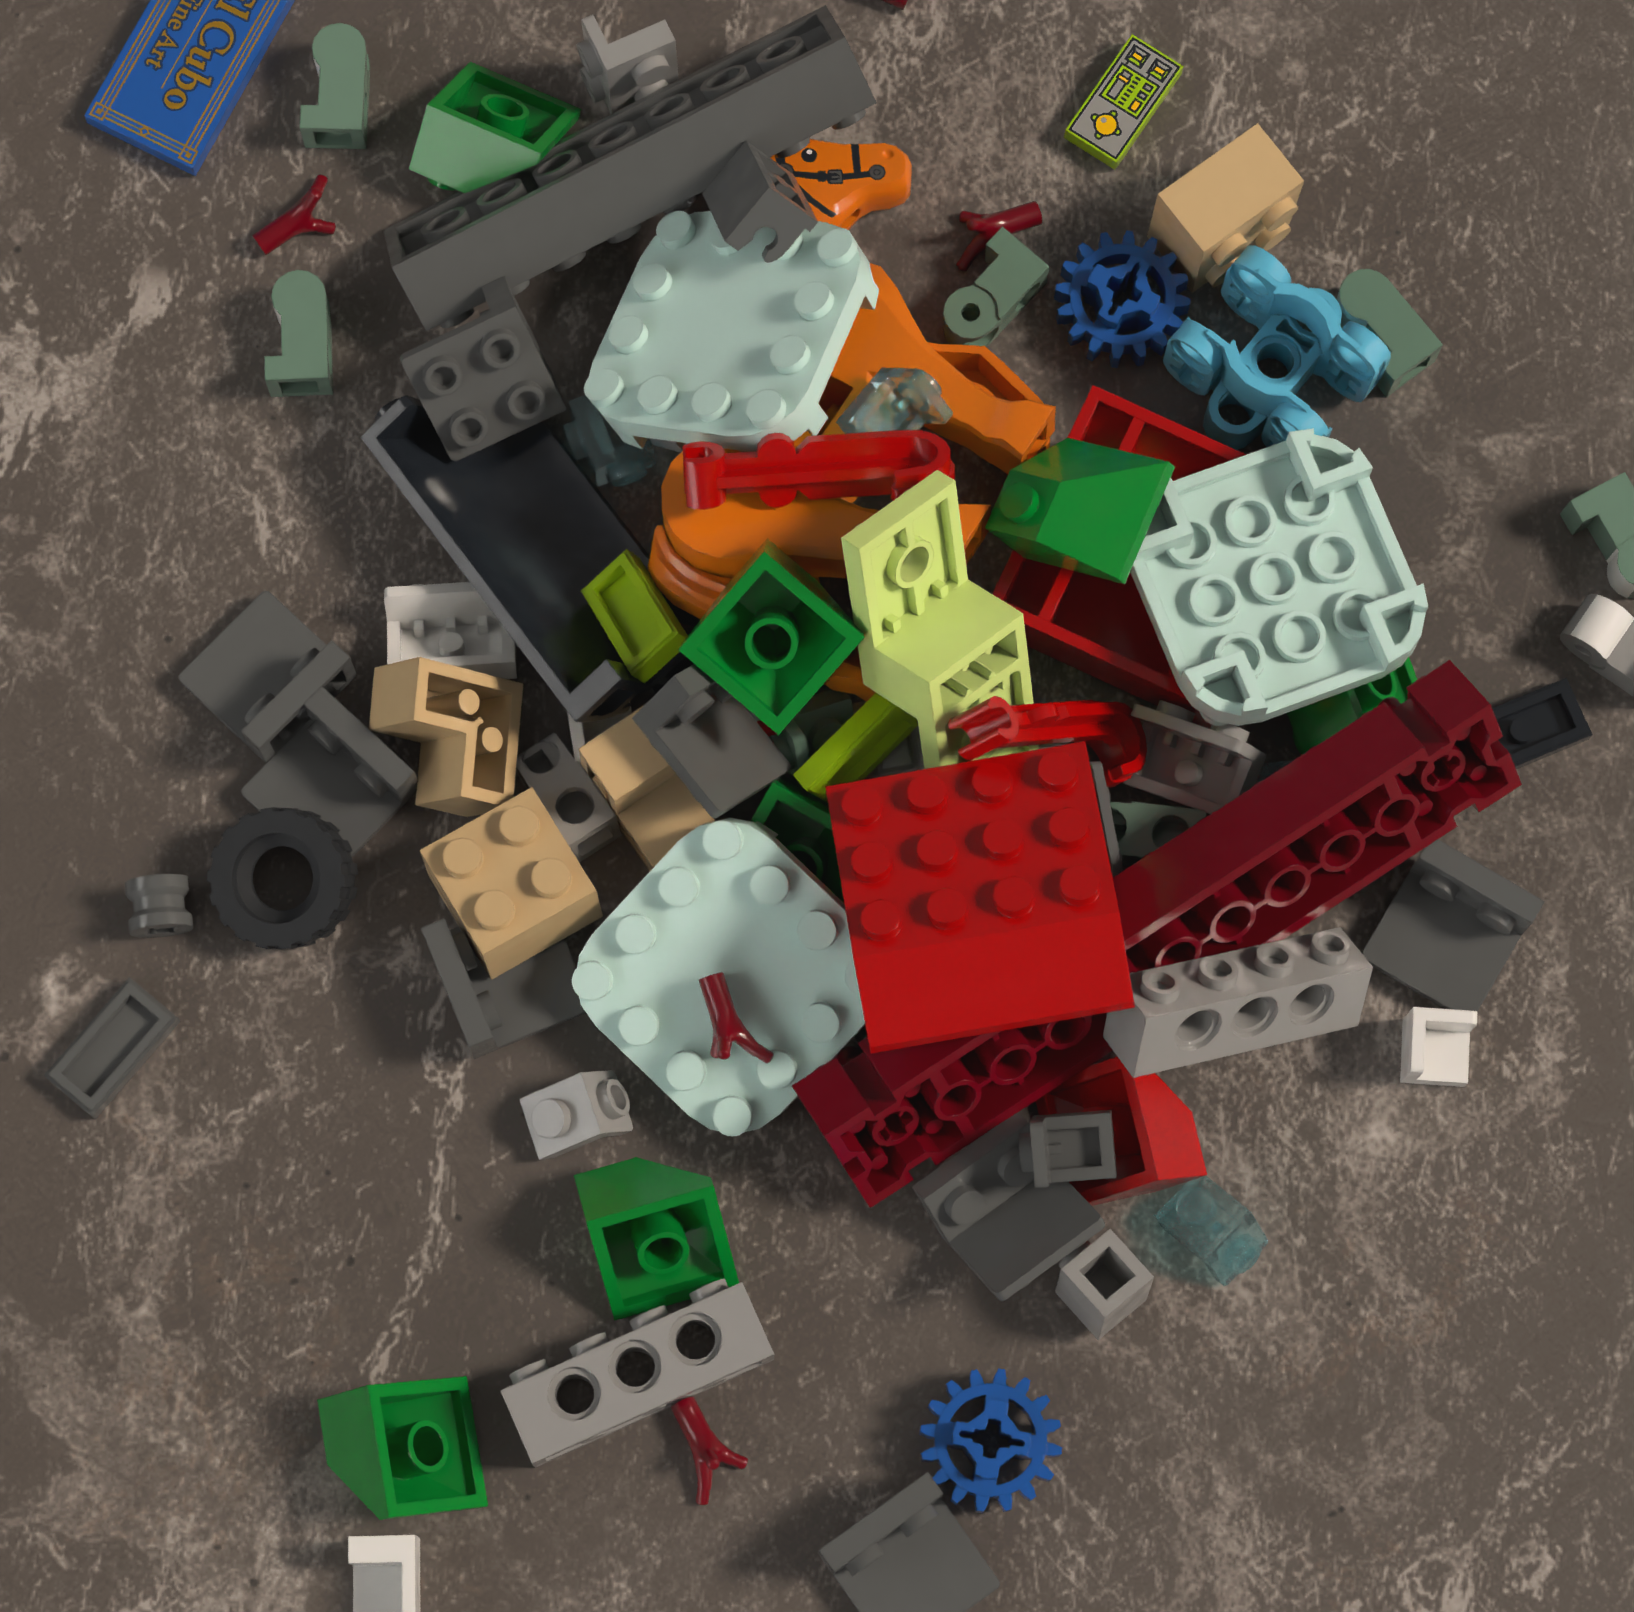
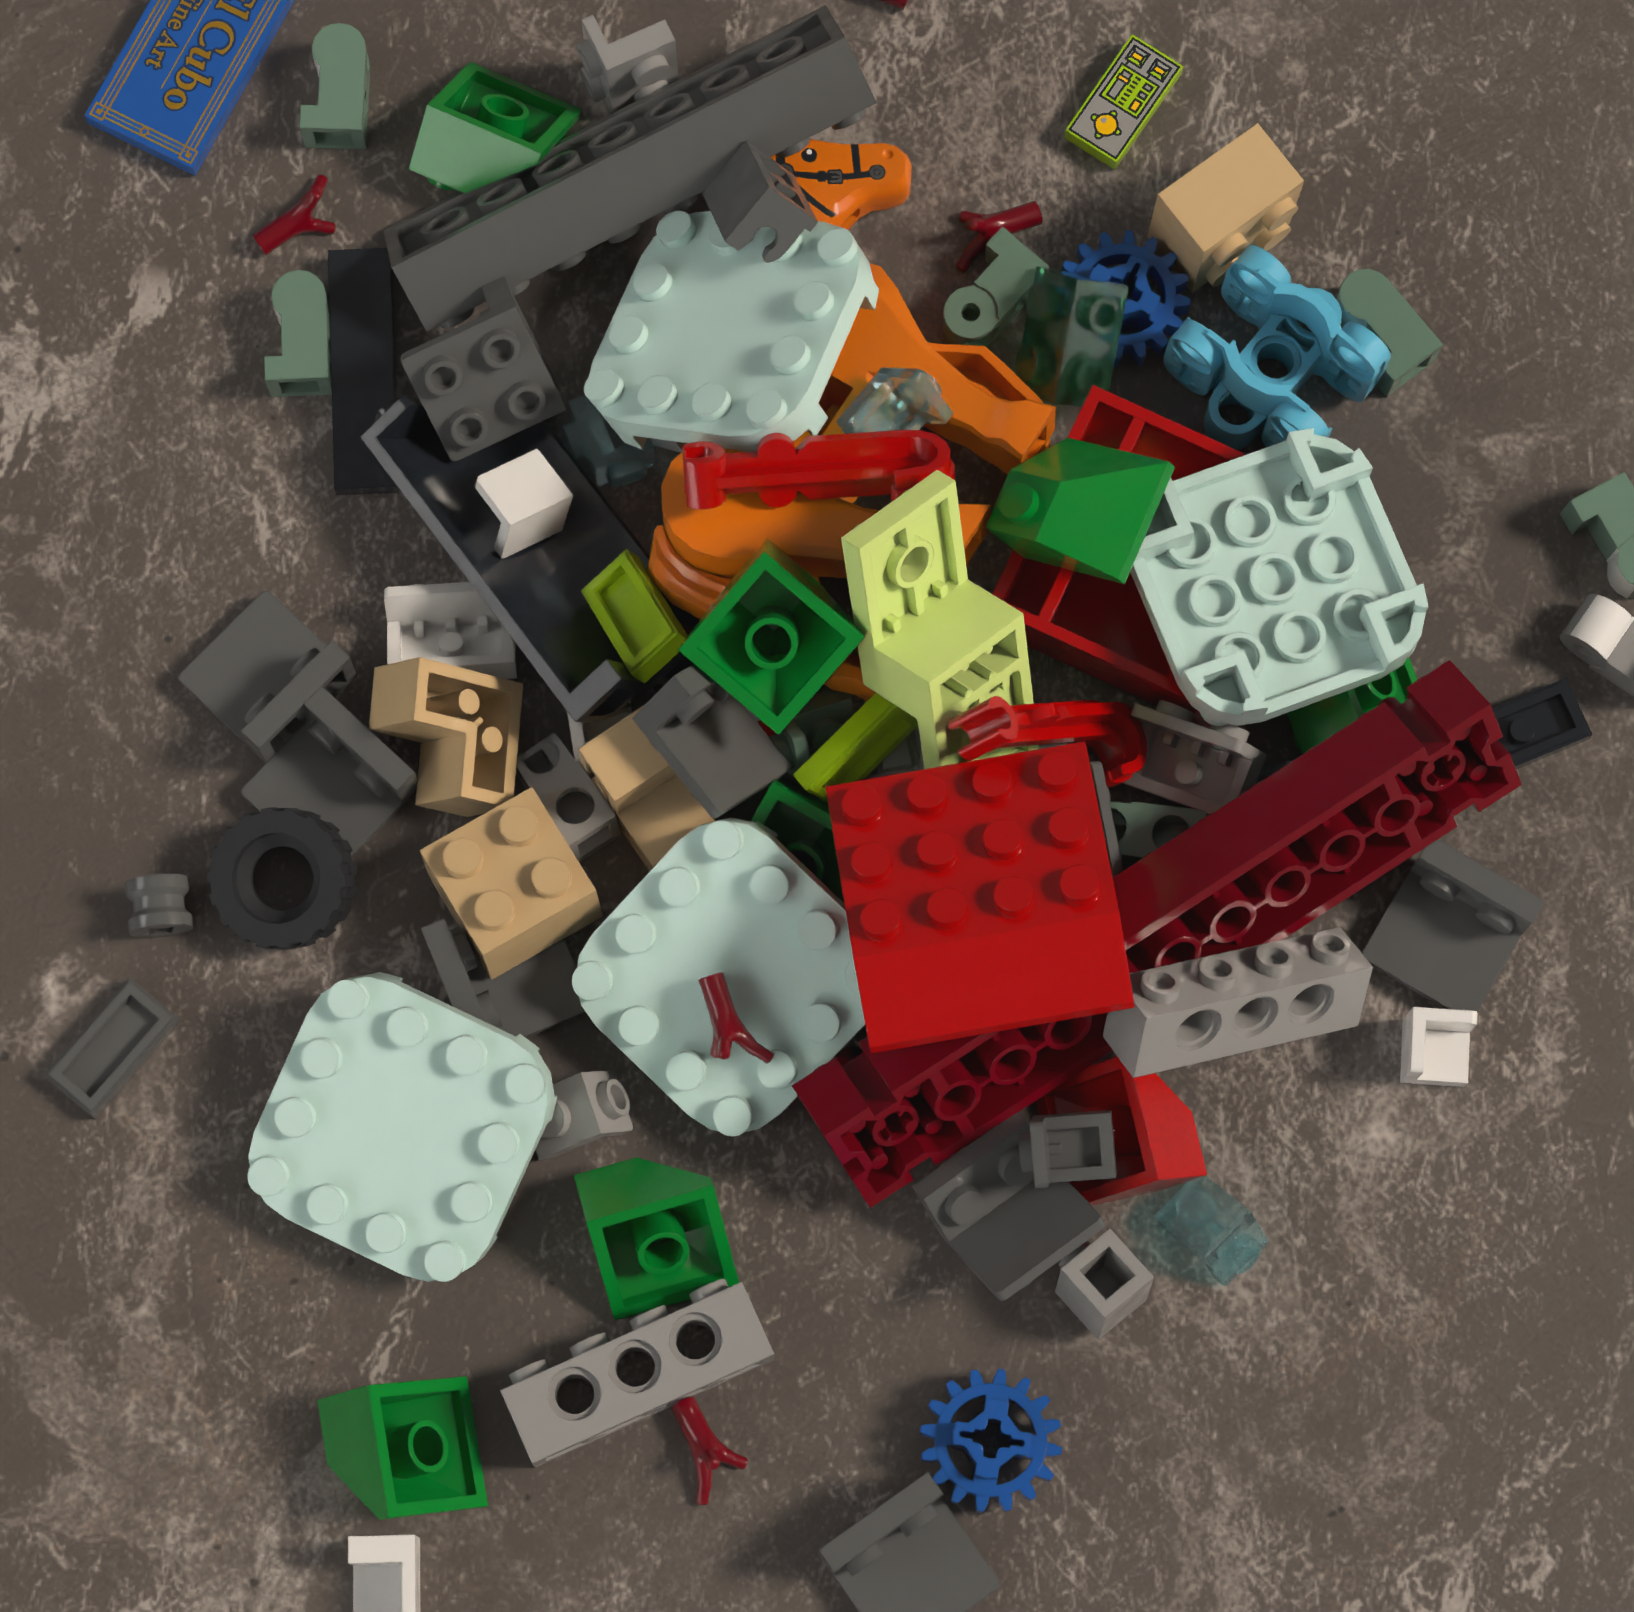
none -> light aqua plate [248,972,557,1282]
none -> black tile [328,248,399,495]
none -> white panel [475,448,573,559]
none -> clear green bracket [1015,266,1128,407]

